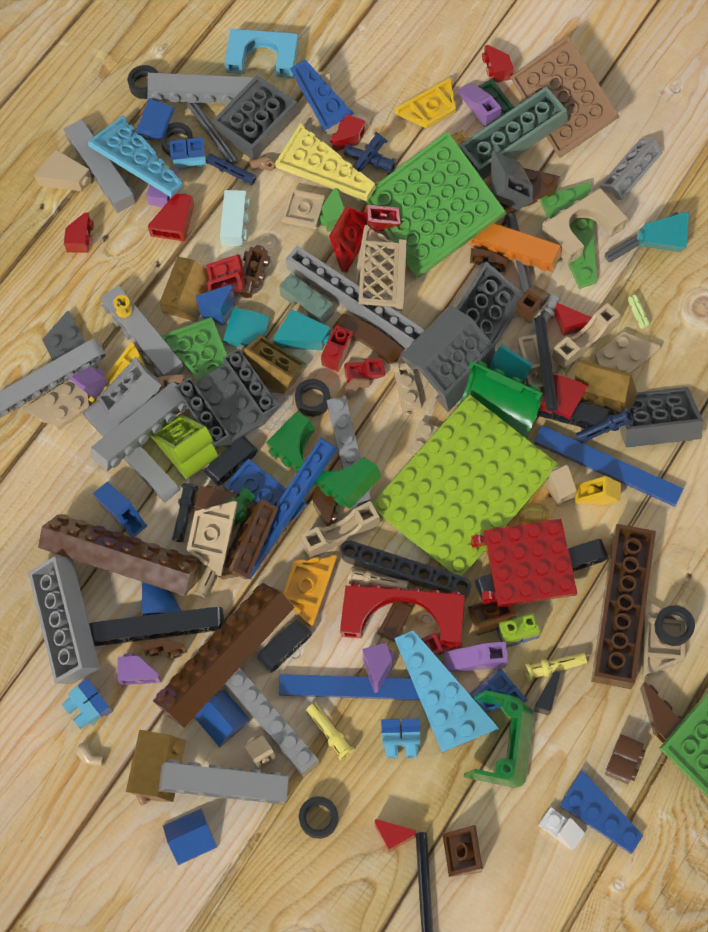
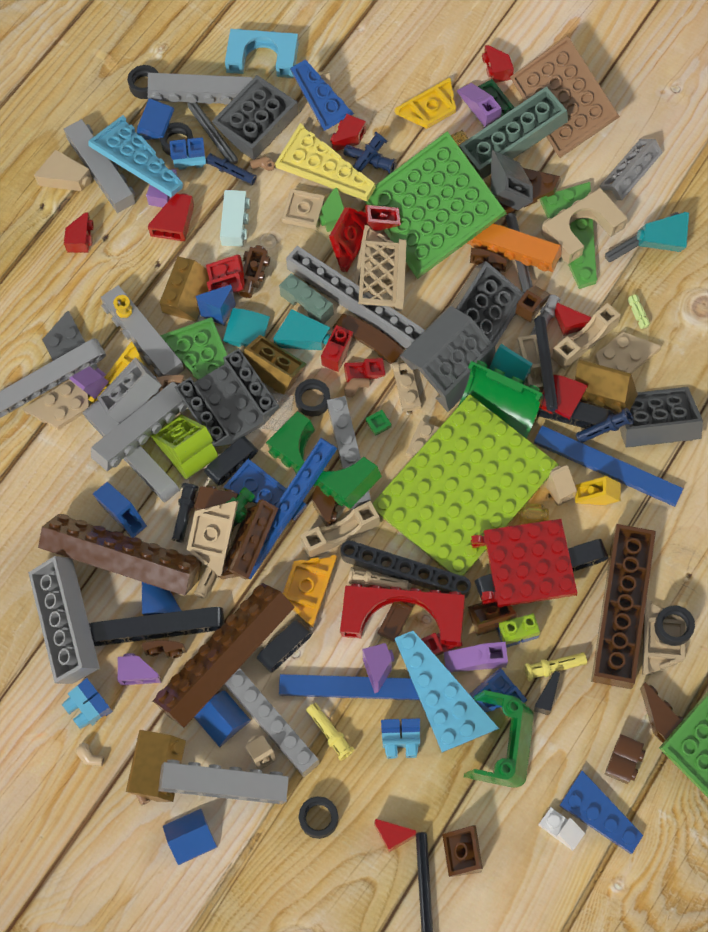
none -> green plate [366,410,392,436]

